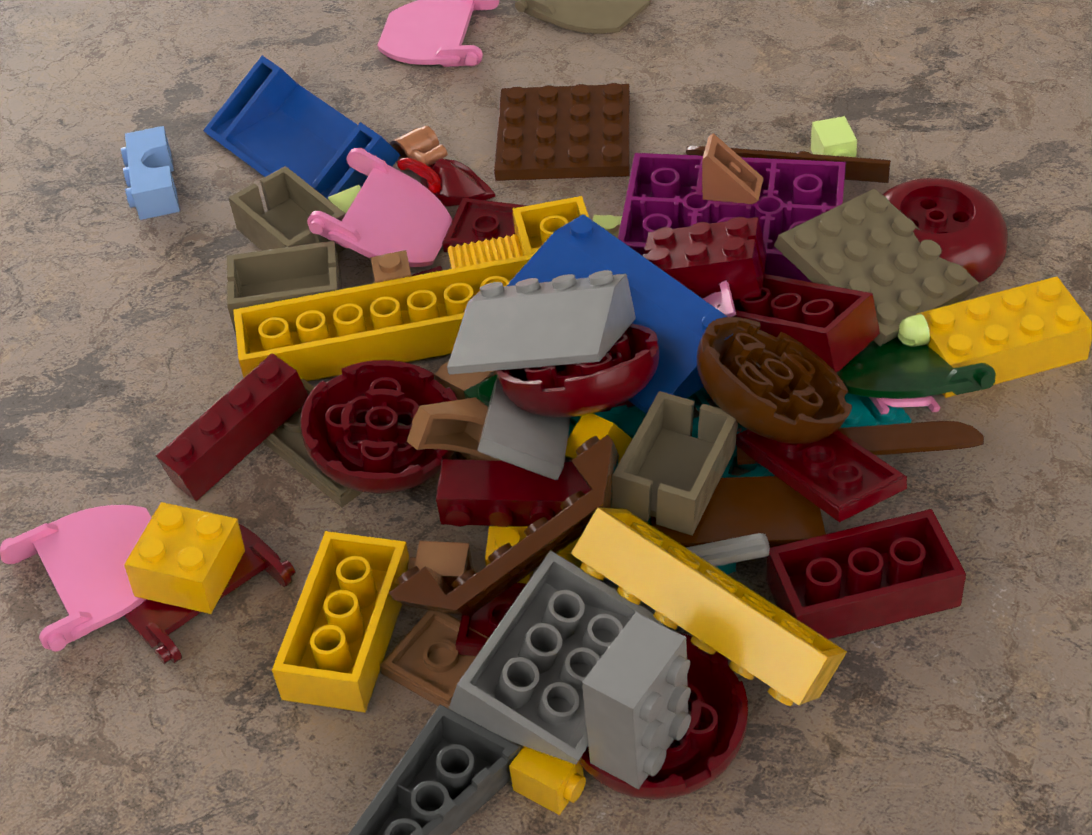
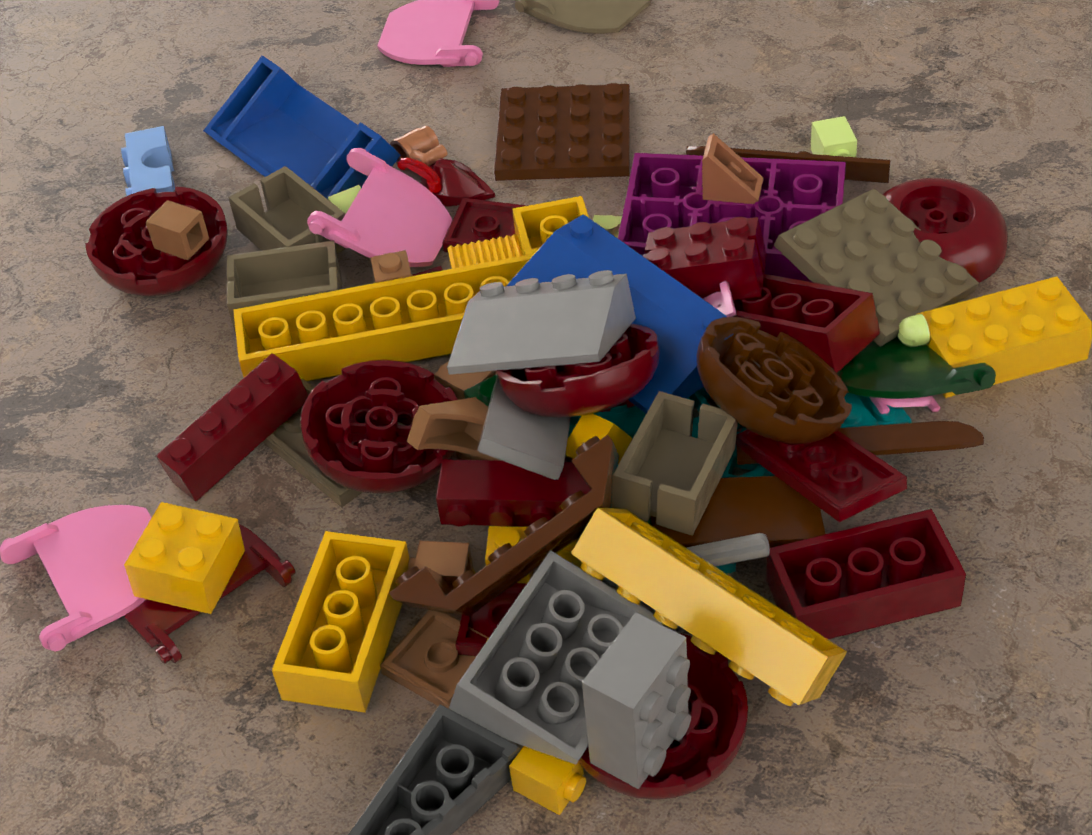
none -> dark red brick [85,186,228,296]
none -> medium nougat brick [146,200,209,260]

